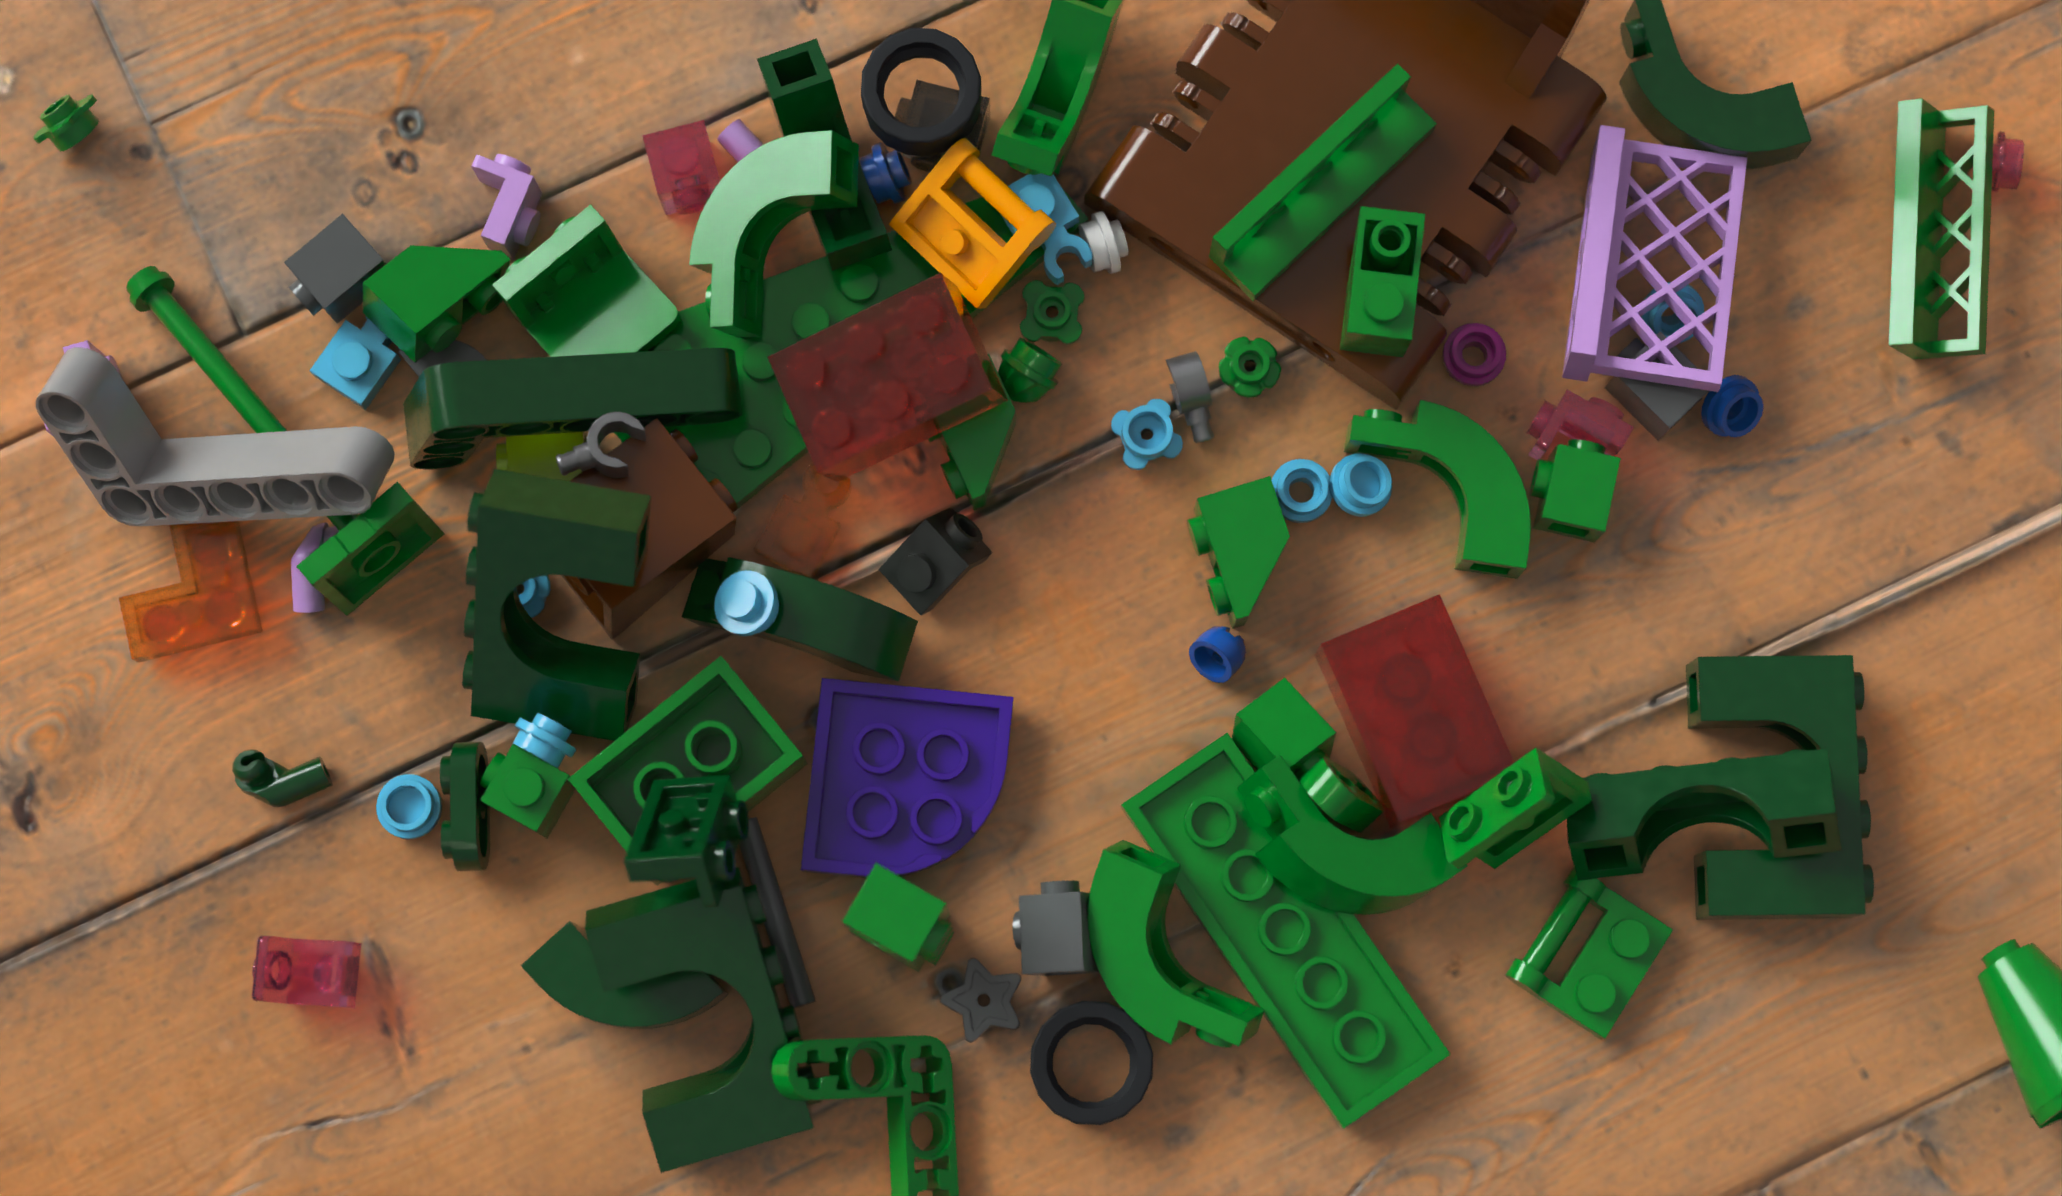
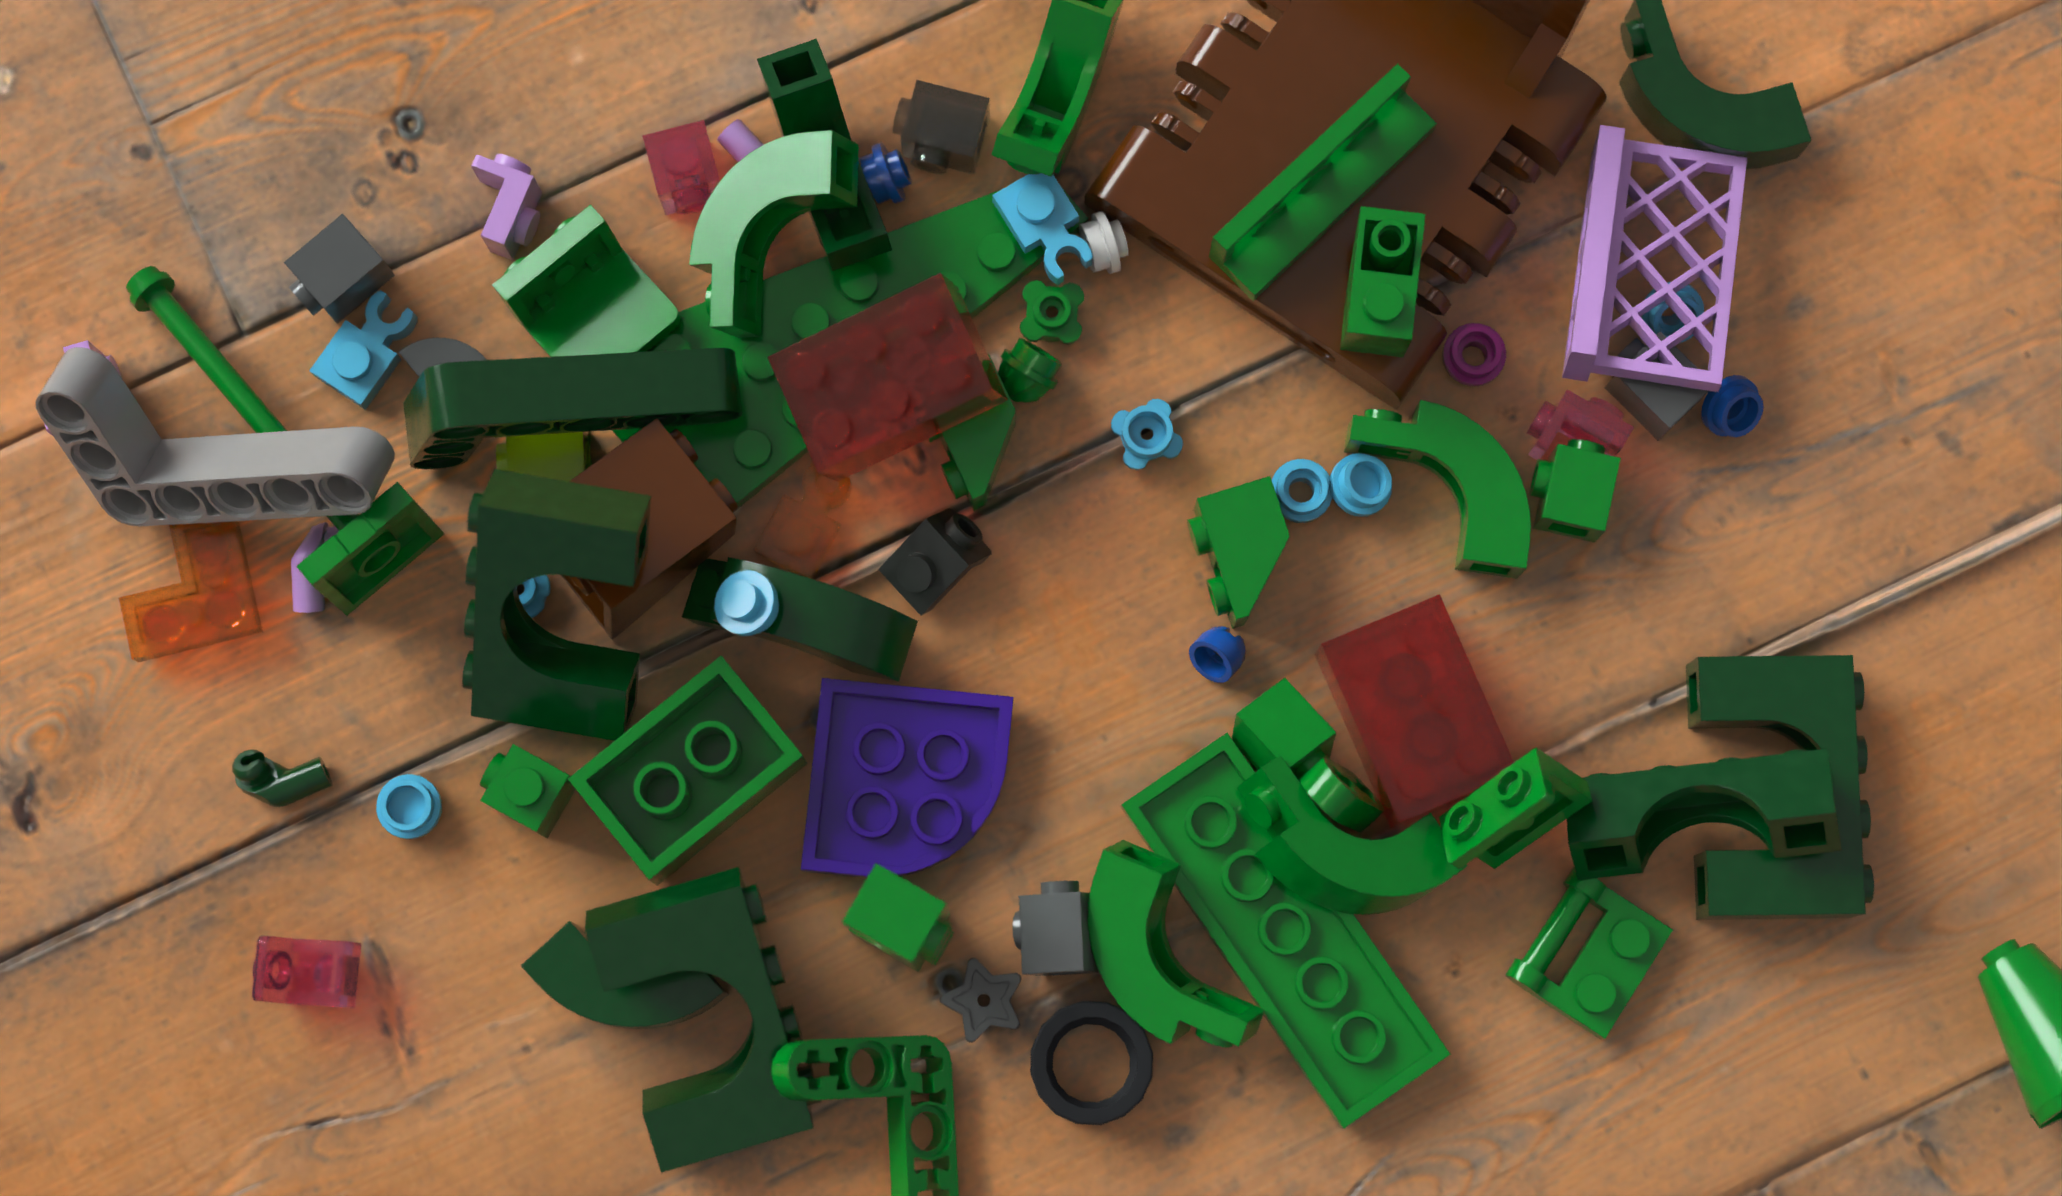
green plate [33,94,99,152] -> none
green slope [362,245,511,363] -> none
dark green plate [440,742,490,871] -> none
medium azure plate [512,712,577,768] -> none
flat silver piece [556,412,646,478] -> none
dark green bracket [624,775,749,907] -> none
dark grey bar [739,817,816,1008] -> none
black tyre [861,28,982,157] -> none
light orange plate [889,138,1056,309] -> none
flat silver piece [1166,351,1214,443] -> none
green plate [1218,337,1281,398] -> none
green fence [1888,98,1995,360] -> none
clear pink plate [1992,131,2024,193] -> none

